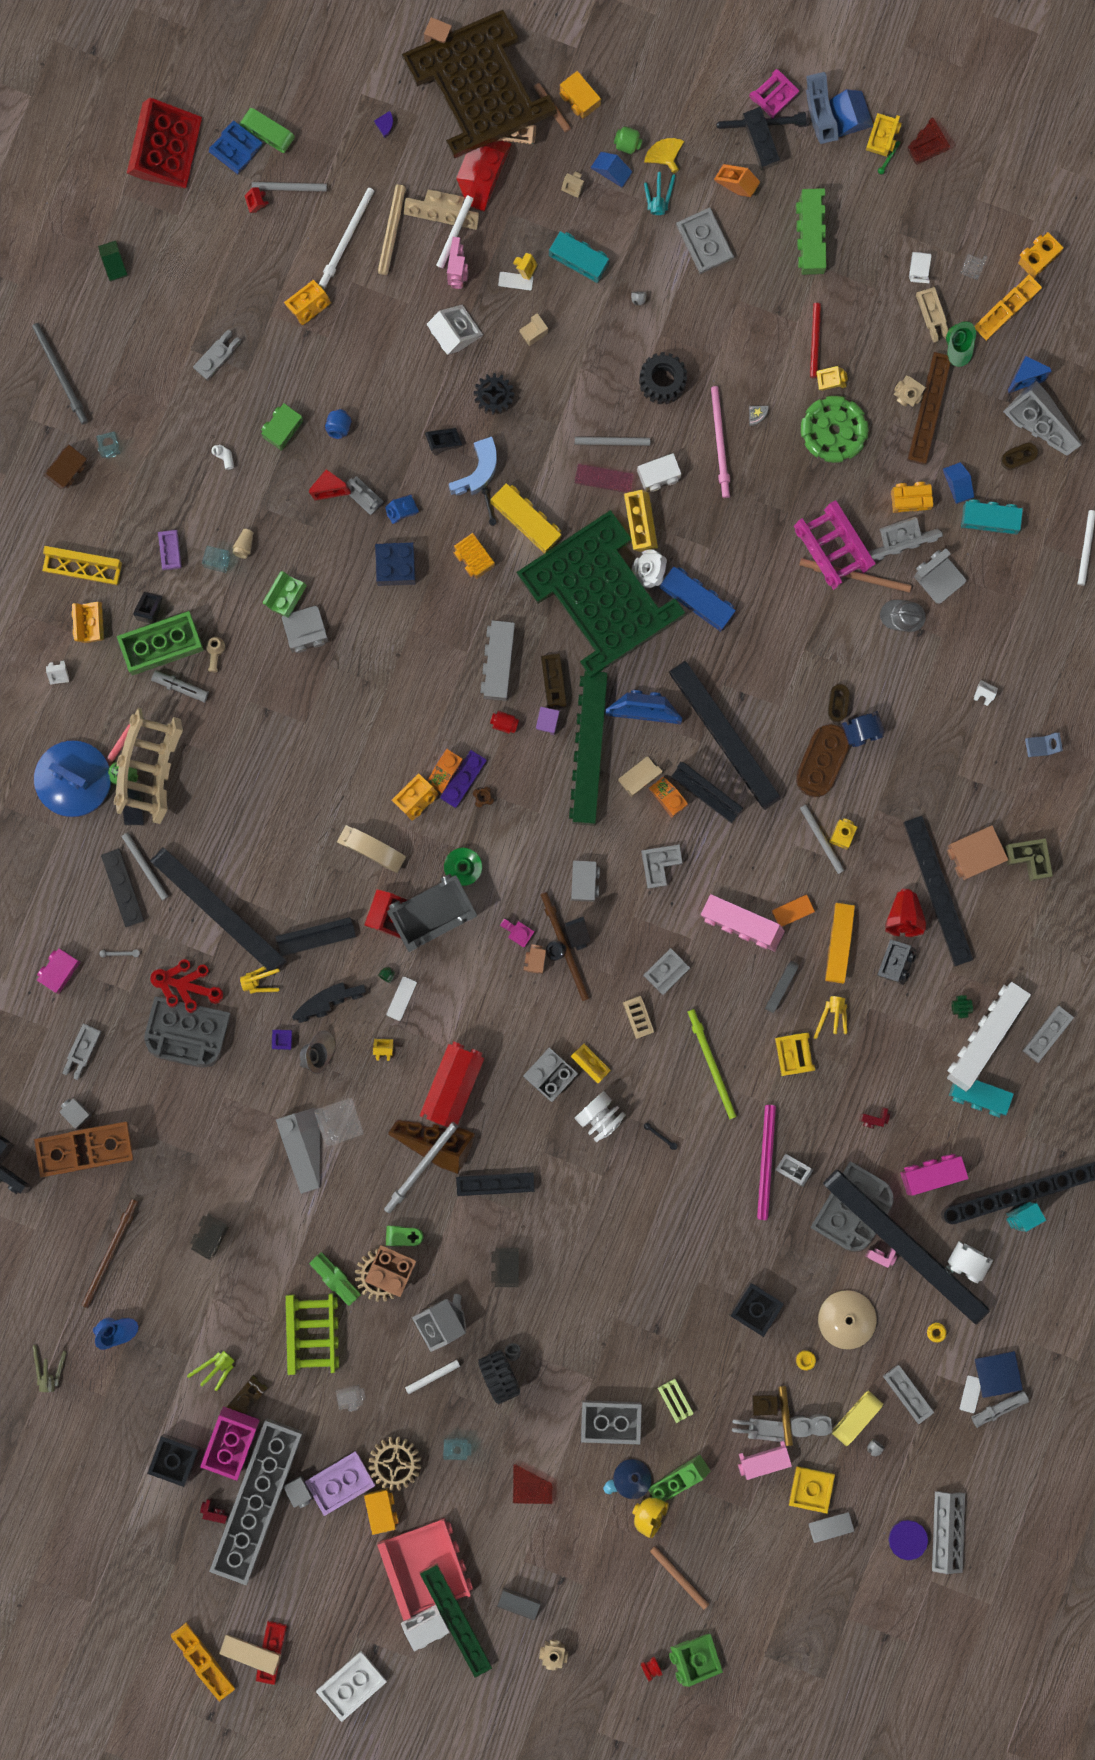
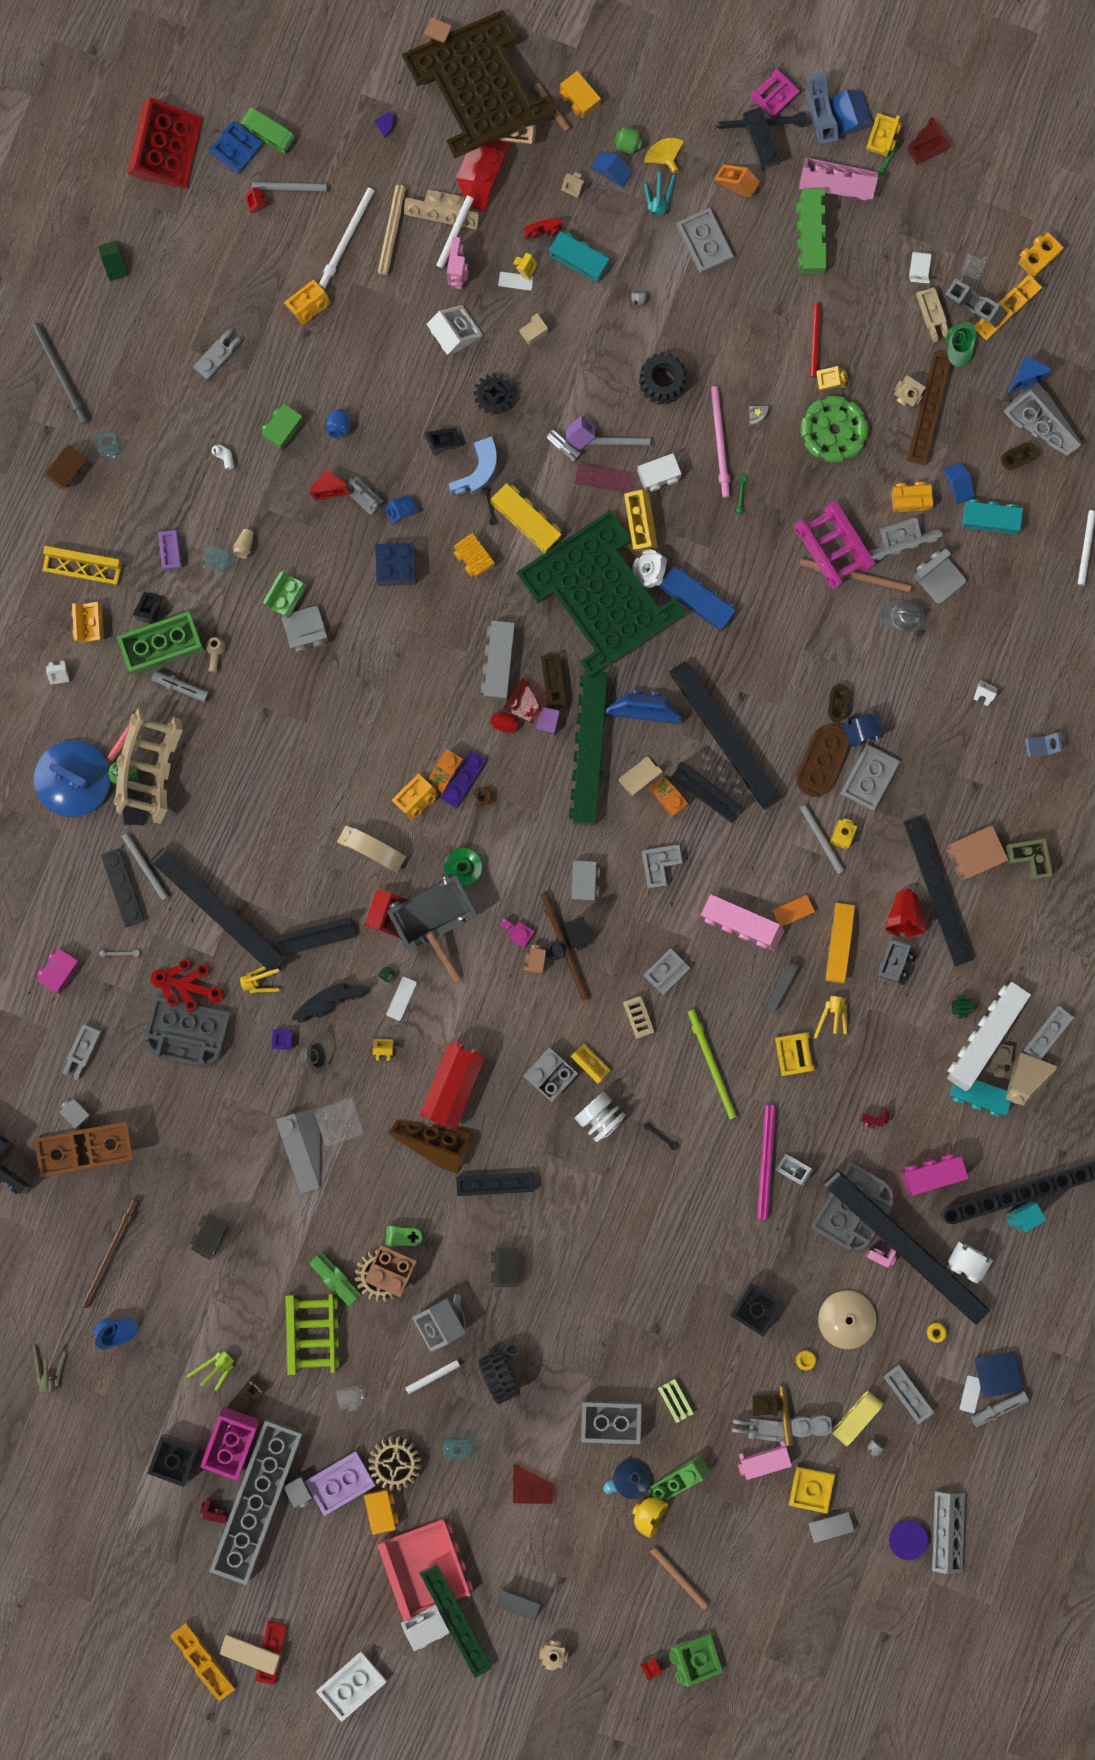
light grey bar [384,1122,458,1213] -> none
none -> nougat bar [426,931,461,982]
none -> clear red wing [503,678,543,725]
none -> red slope [523,219,563,240]
none -> light grey axle [547,430,581,462]
none -> medium lavender panel [566,415,595,450]
none -> green hinge [736,475,747,514]
none -> bright pink wedge [799,157,878,200]
none -> light grey tile [840,744,900,812]
none -> dark grey arch [945,278,1006,328]
none -> dark tan plate [990,1044,1013,1078]
none -> tan slope [1005,1053,1057,1106]

